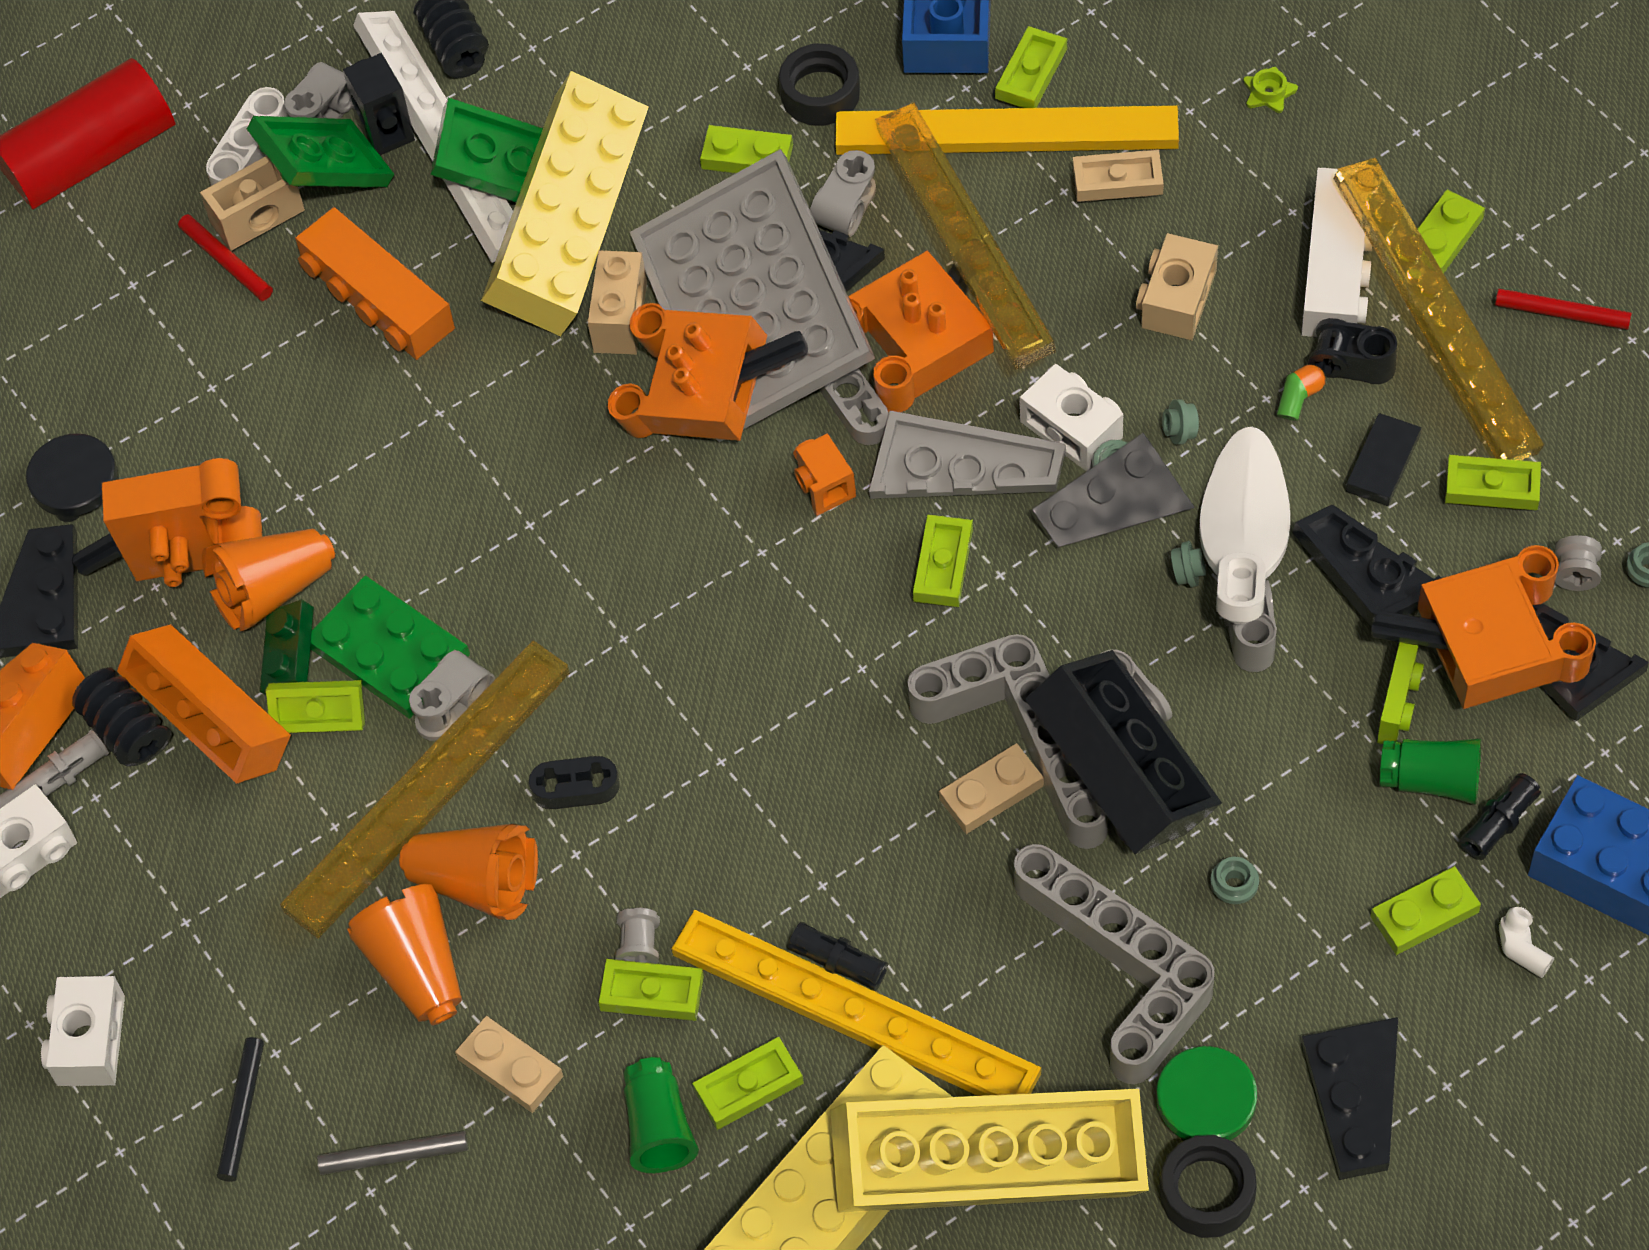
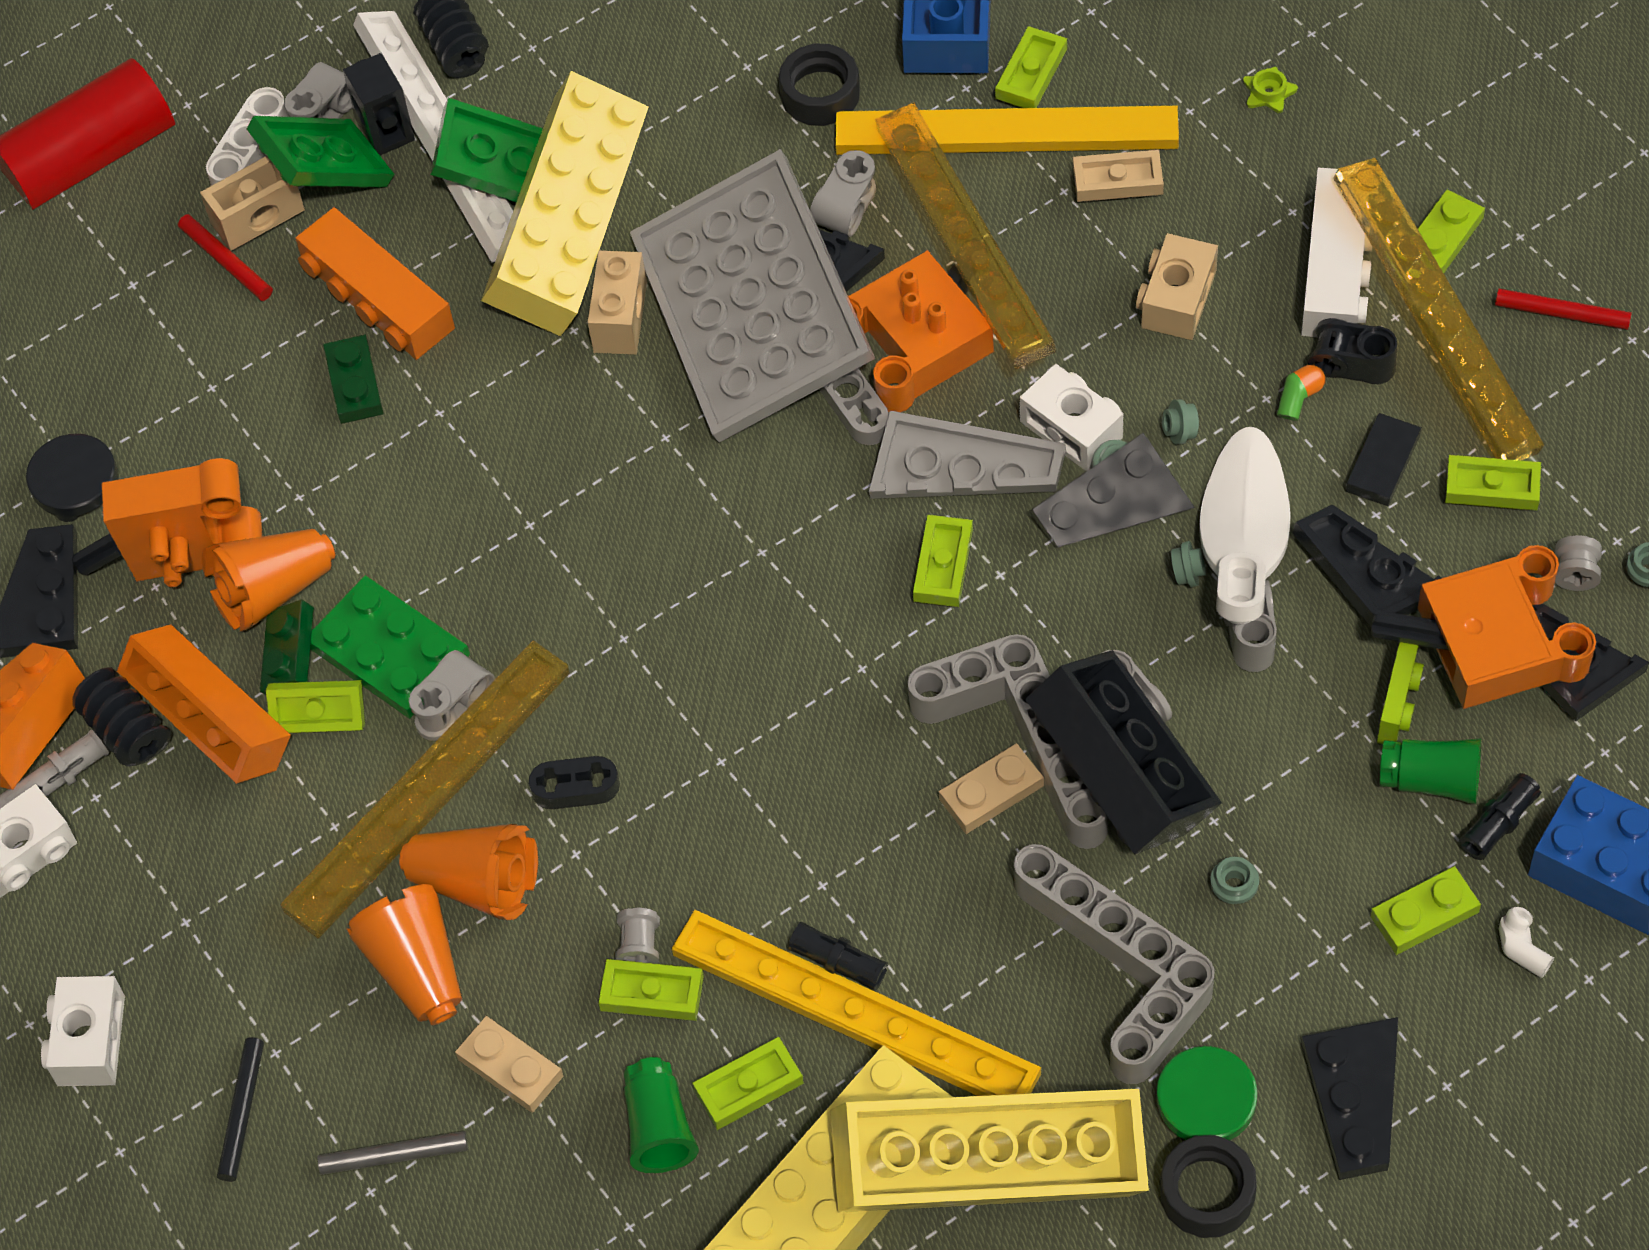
orange piece [608,303,808,441] -> none
lime plate [700,125,793,173] -> none
orange brick [793,433,856,516] -> none
none -> dark green plate [323,334,384,424]

